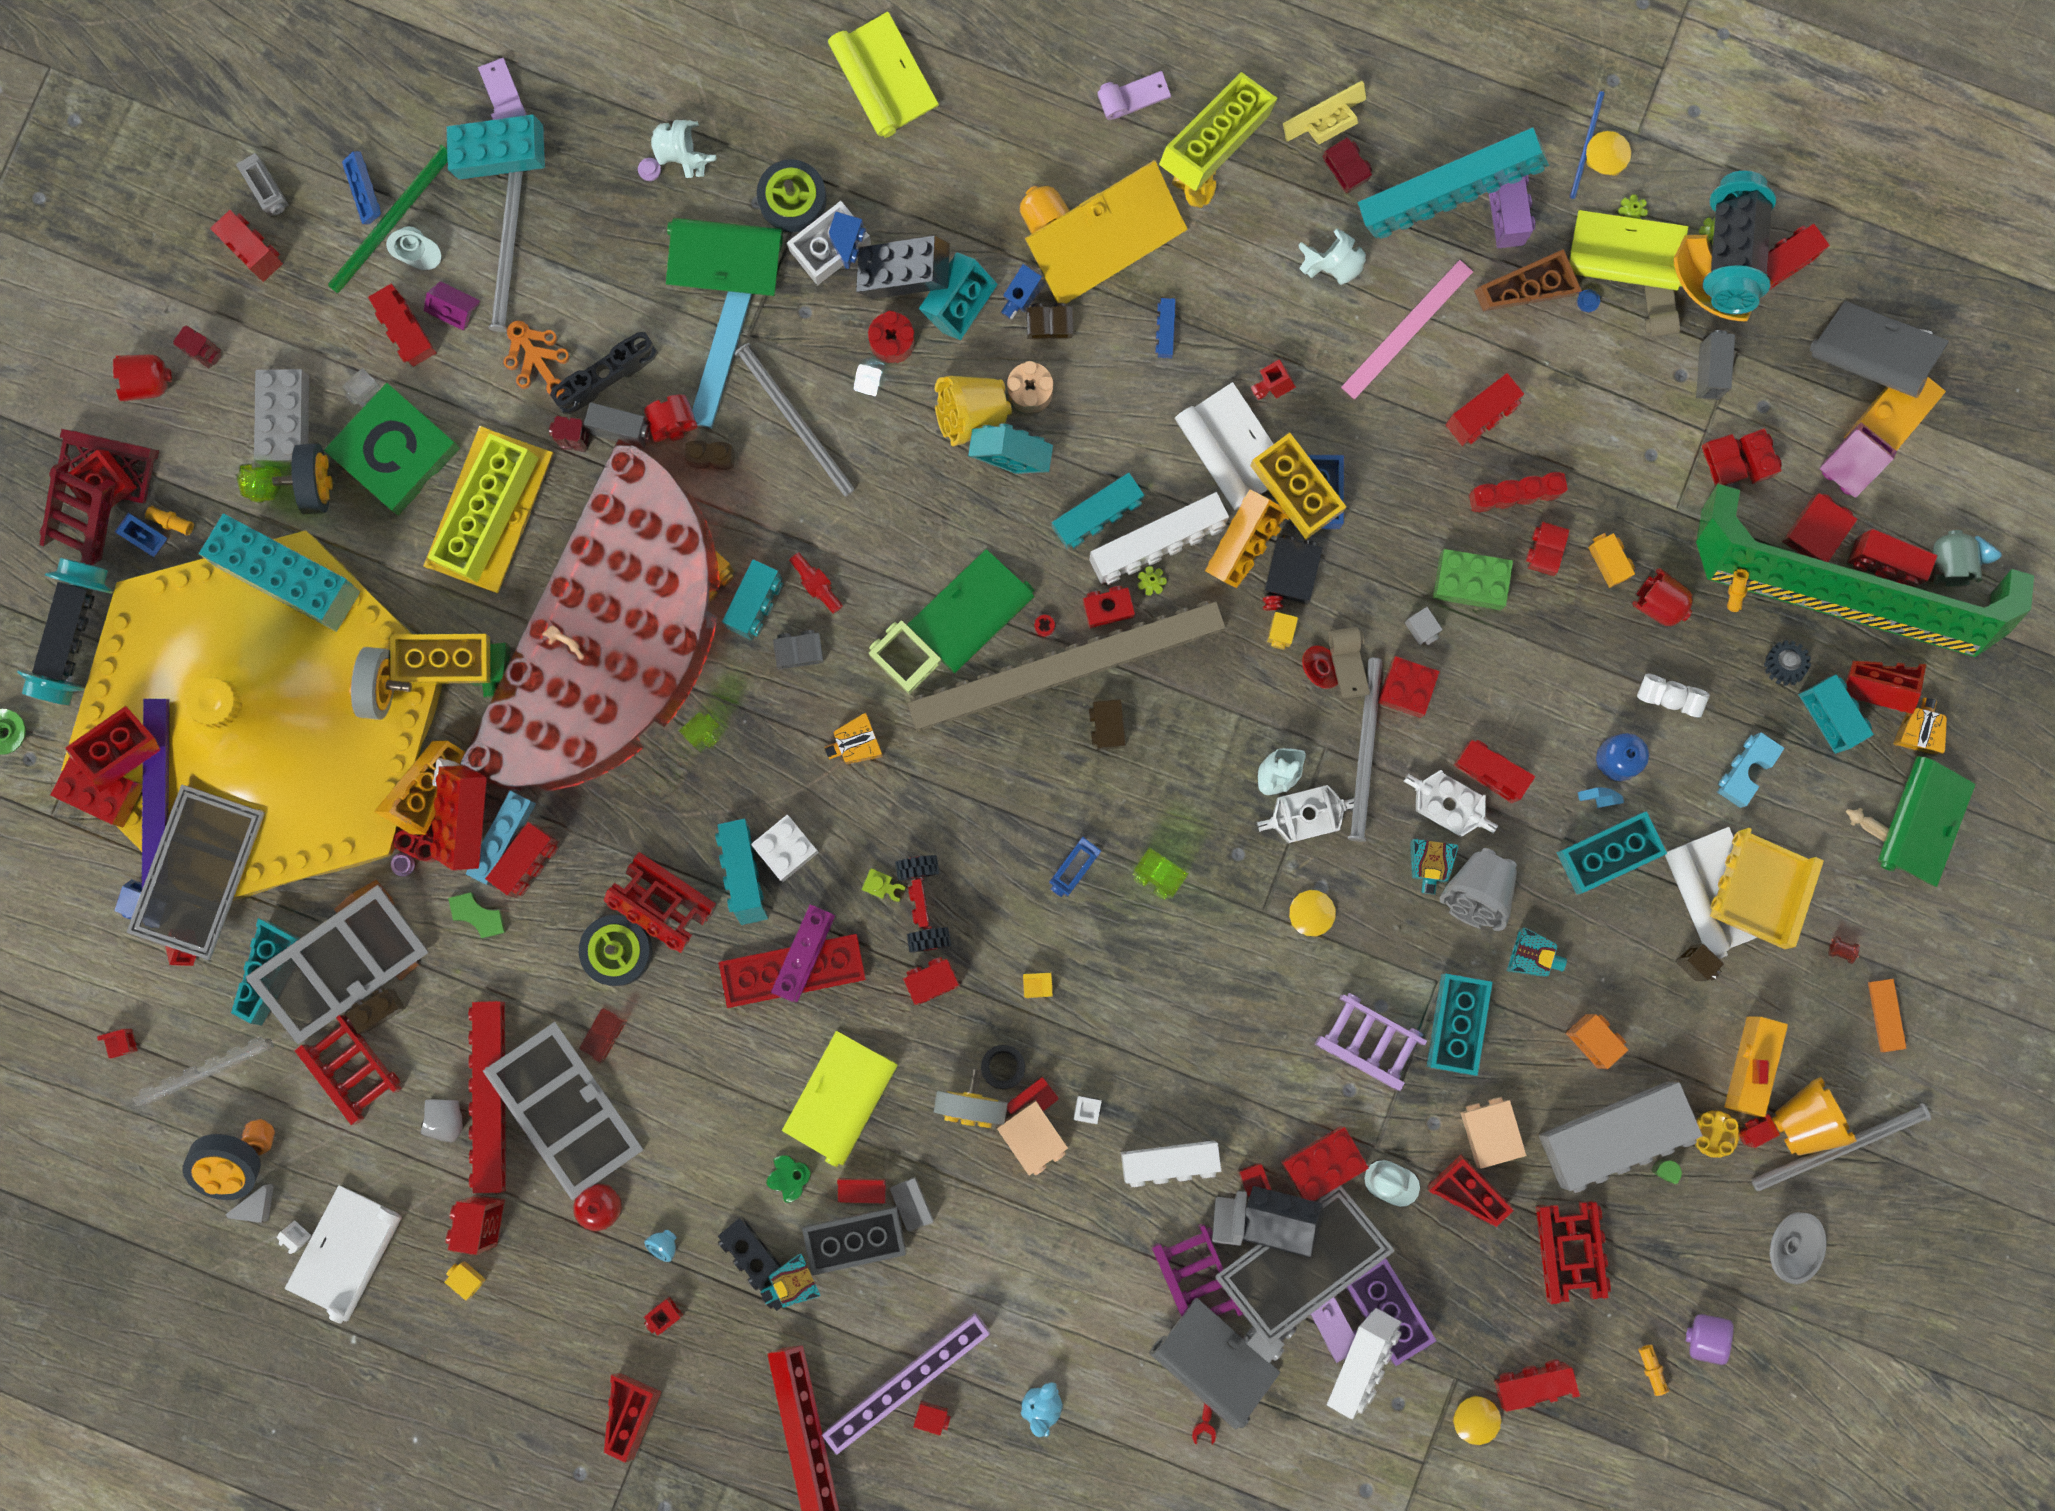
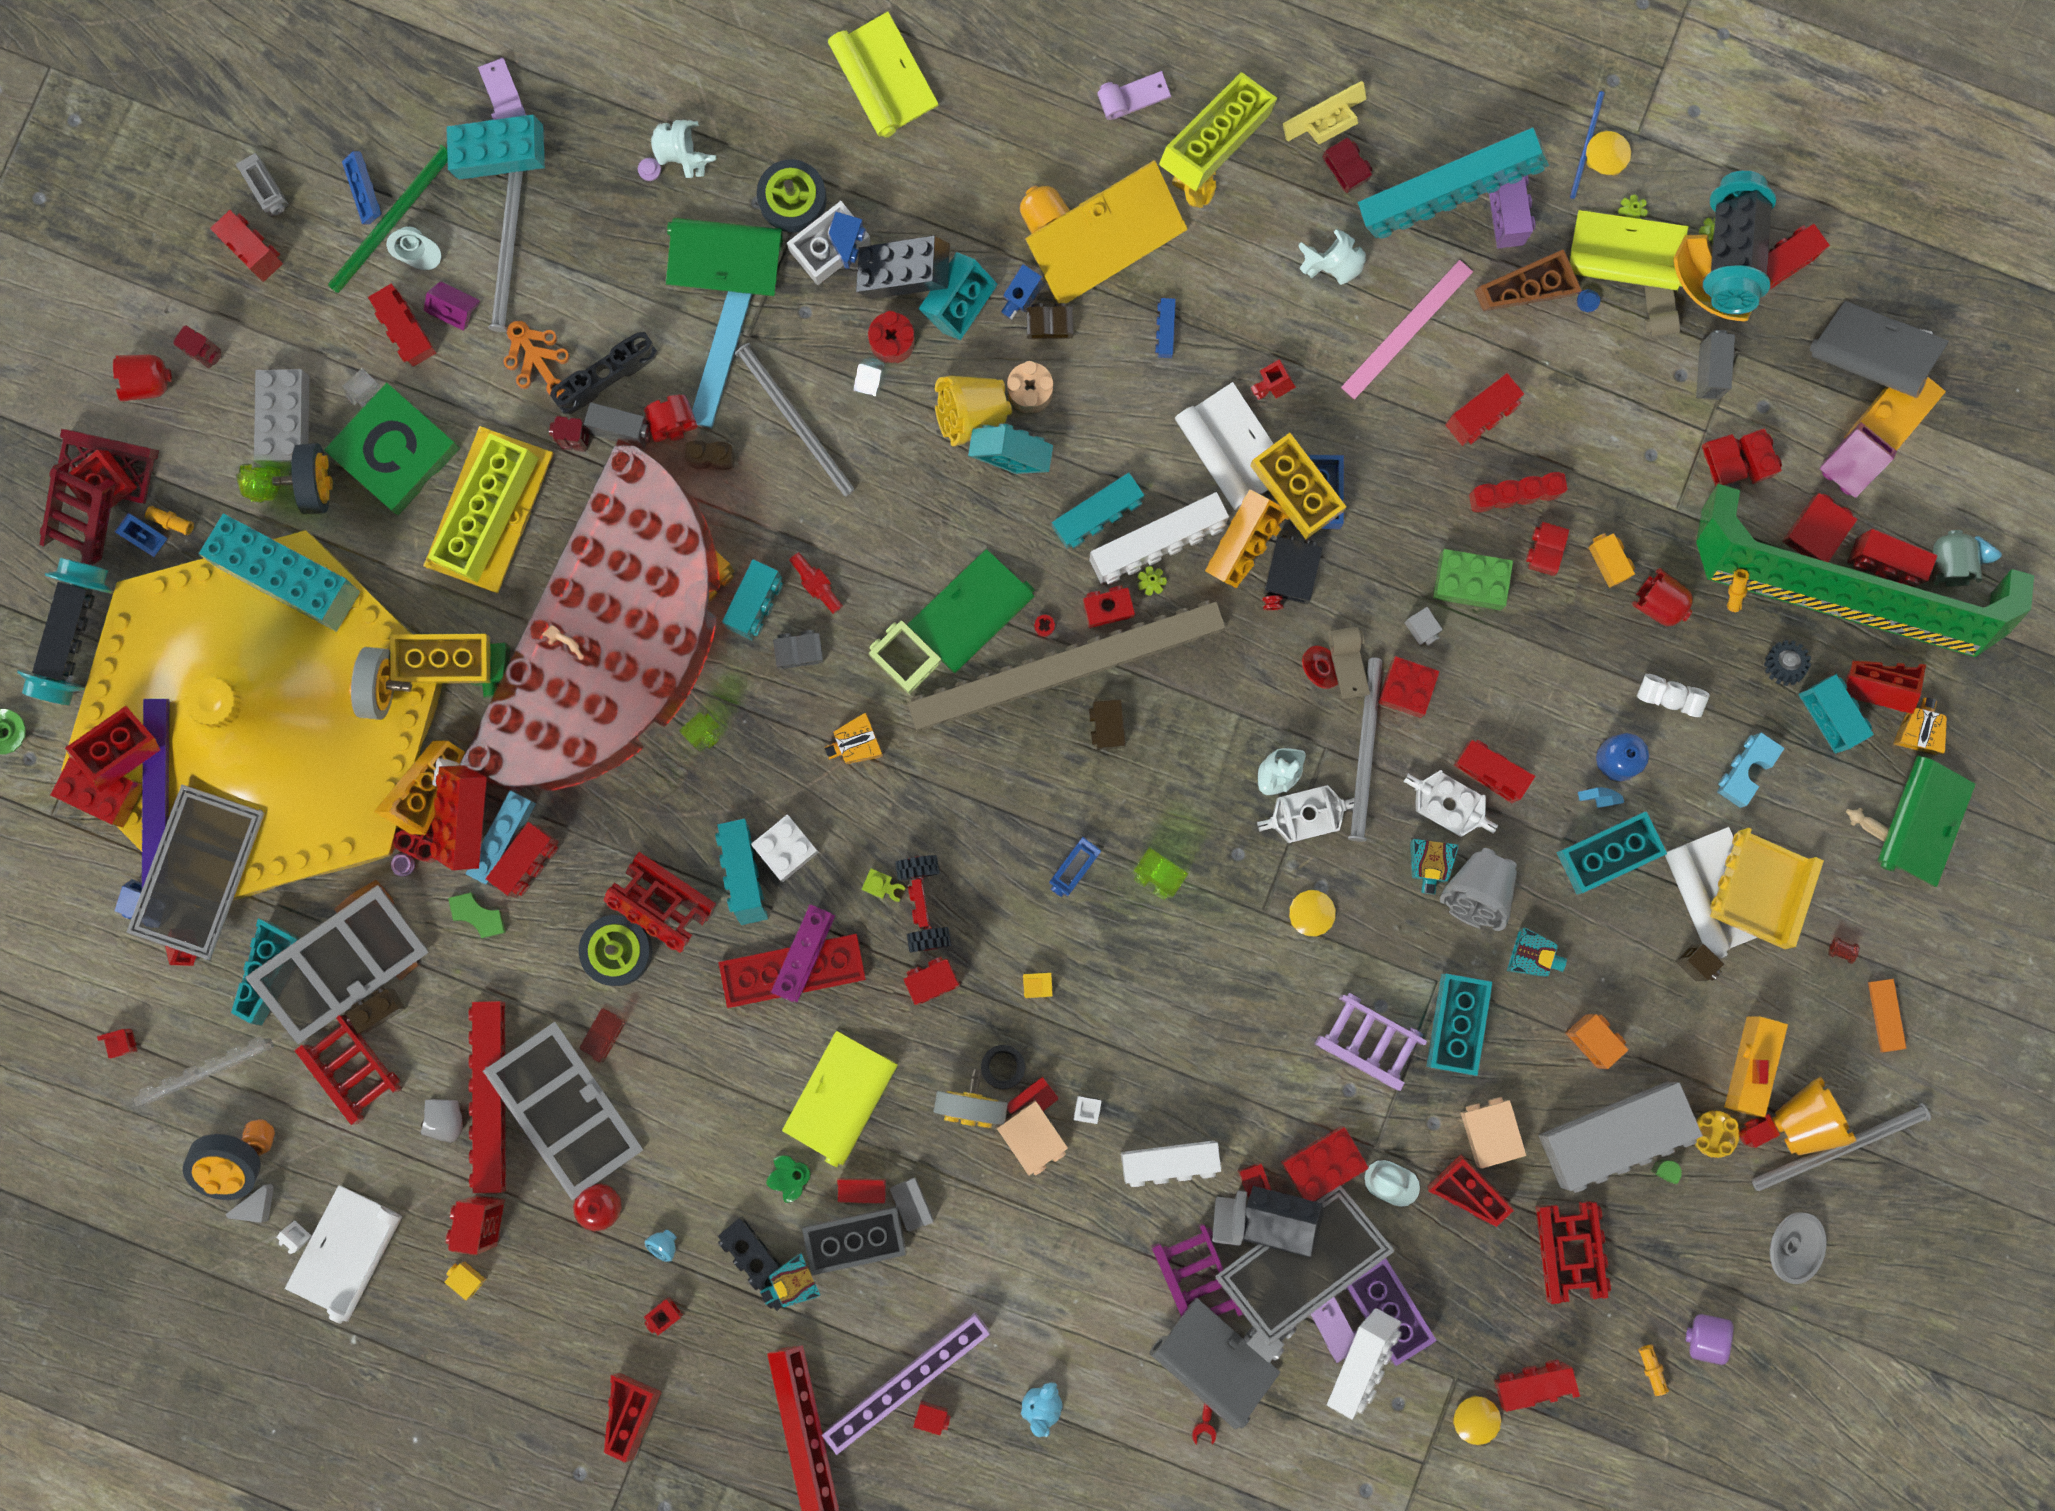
yellow brick [1267,612,1298,650] -> none

